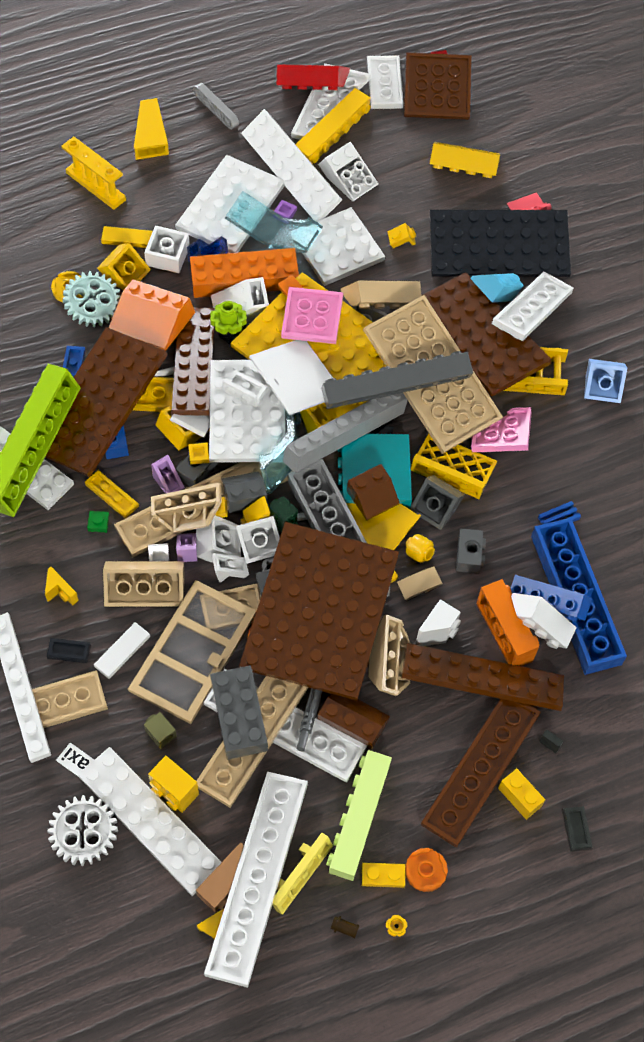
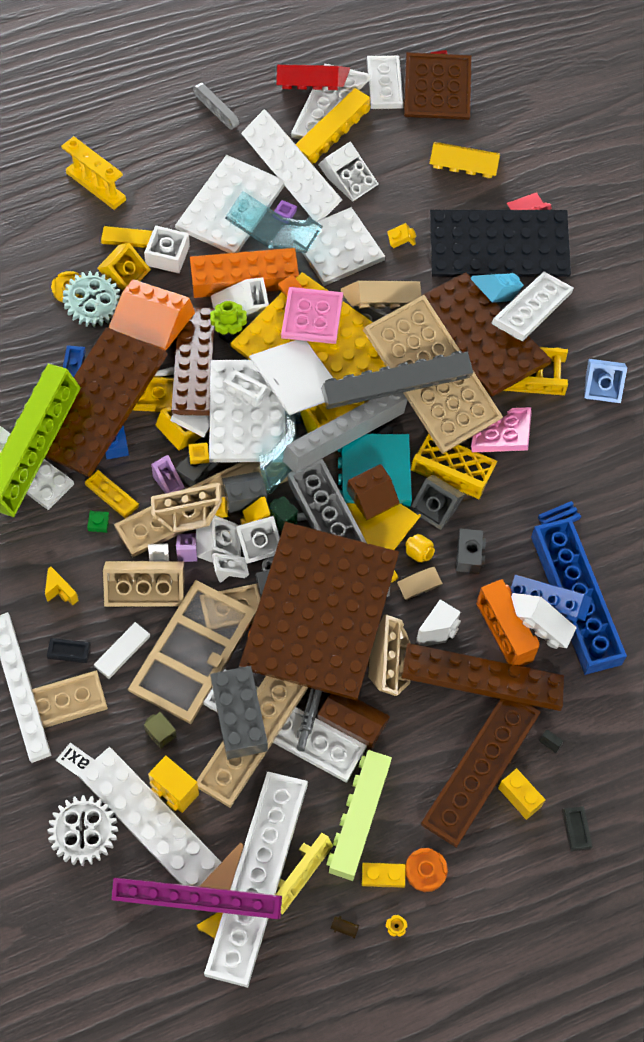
yellow slope [134,98,169,160] -> none
clear blue brick [187,236,228,262] -> none
none -> magenta plate [111,878,282,919]

